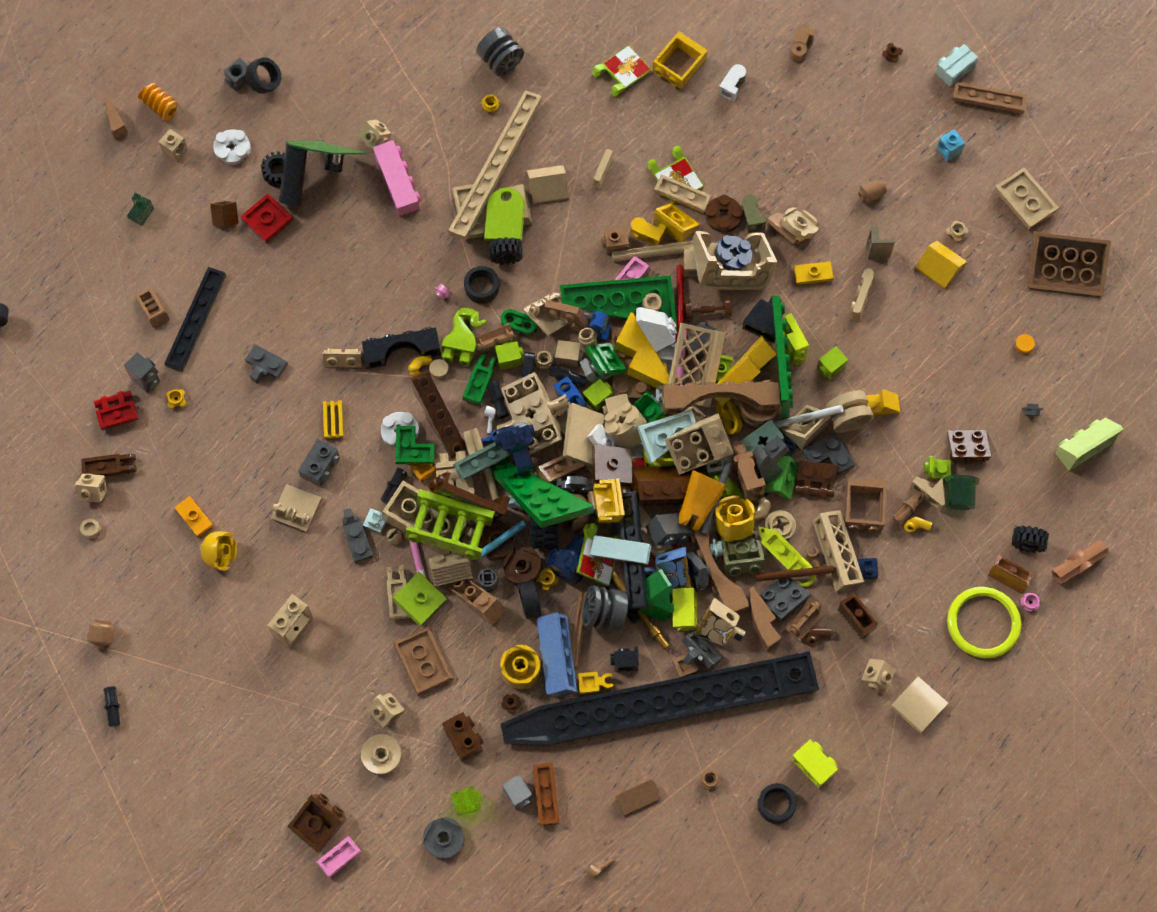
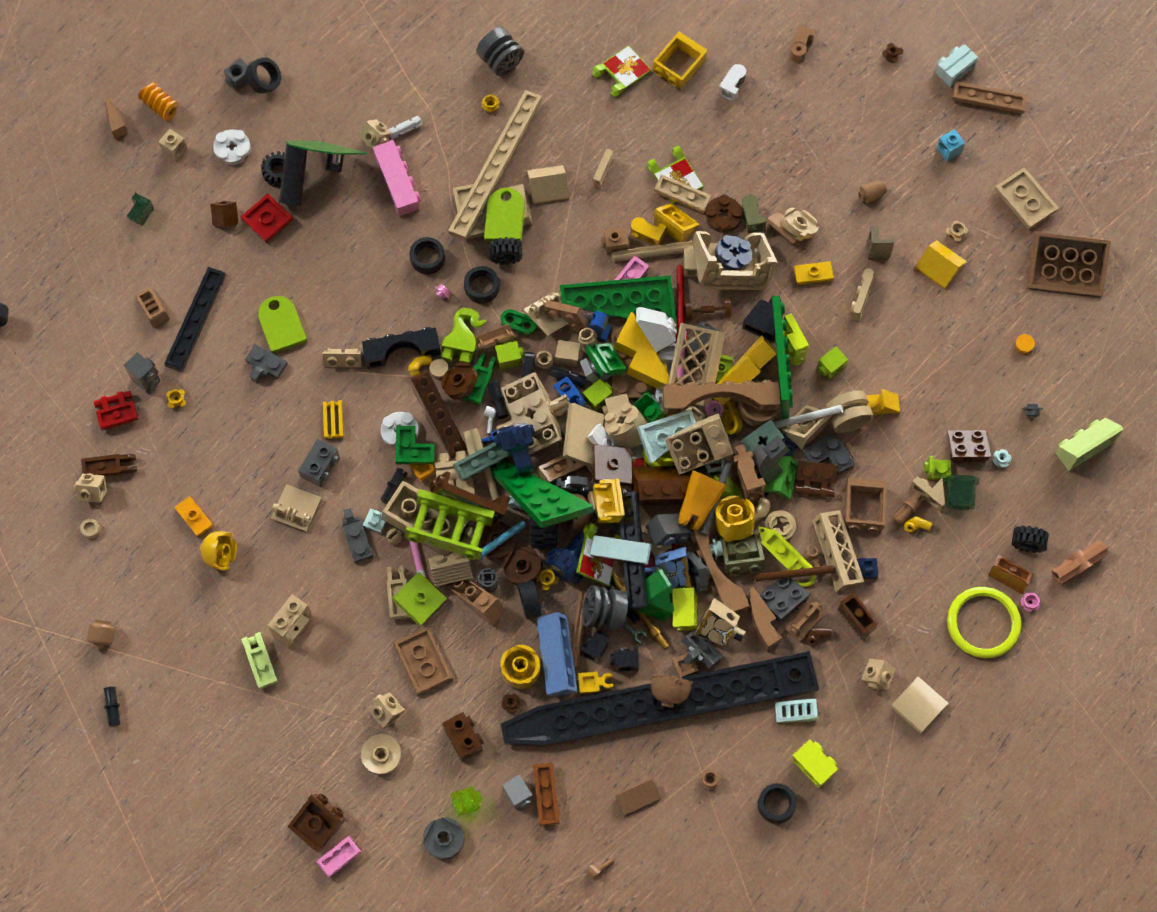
tan tile [642,293,662,311] -> none
none -> yellowish green plate [242,632,278,690]
none -> lime tile [258,296,308,354]
none -> white axle [388,116,422,139]
none -> black tyre [409,237,445,275]
none -> reddish brown plate [441,362,478,399]
none -> black brick [581,630,609,664]
none -> sand green hand [623,622,647,644]
none -> medium nougat cylinder [651,674,692,707]
none -> bright pink plate [705,401,724,418]
none -> light aqua slope [775,699,818,723]
none -> light aqua plate [993,449,1012,468]

